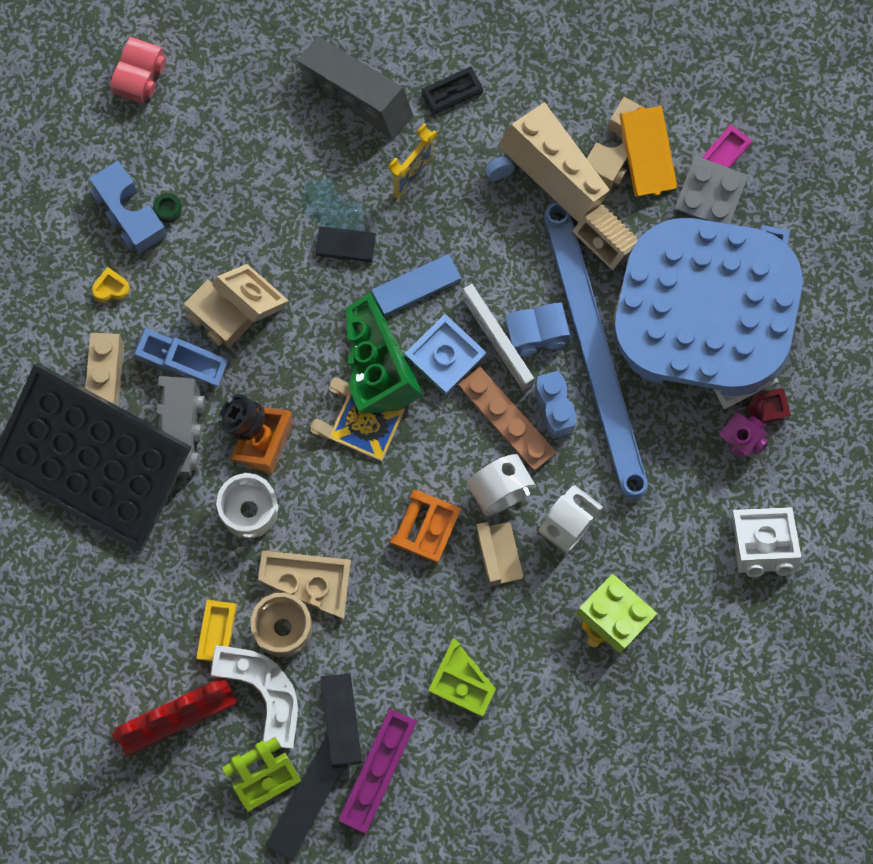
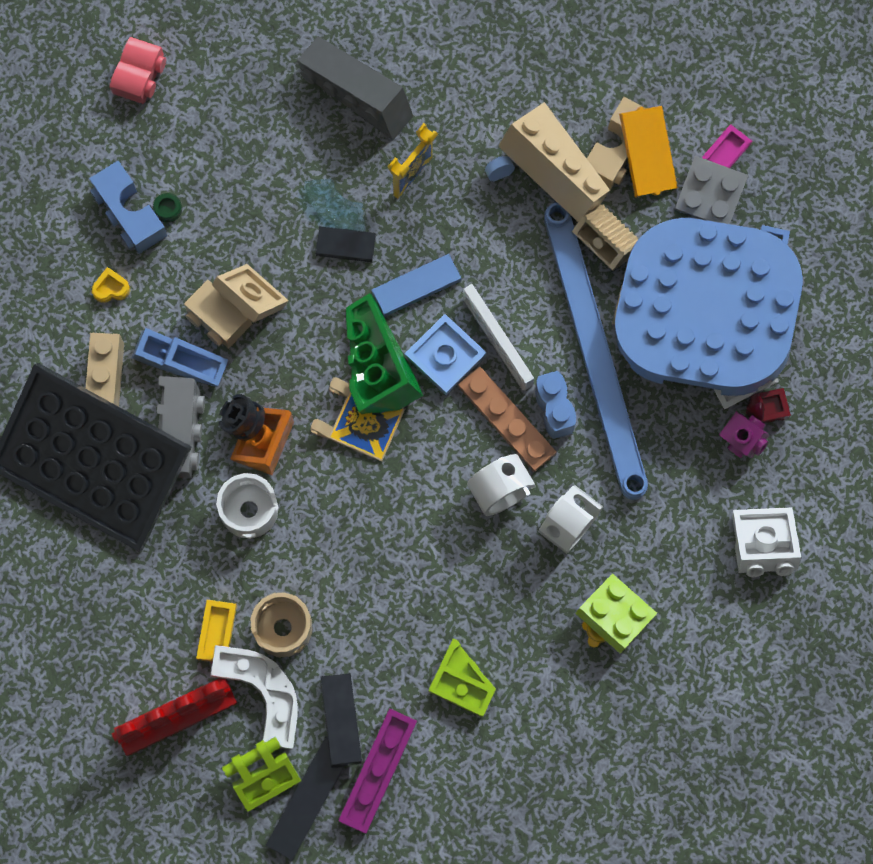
tan wing [258,551,351,620] -> none
orange plate [389,490,461,564] -> none
black tile [421,66,484,115] -> none
tan panel [476,522,523,587] -> none
medium blue brick [505,303,570,356] -> none

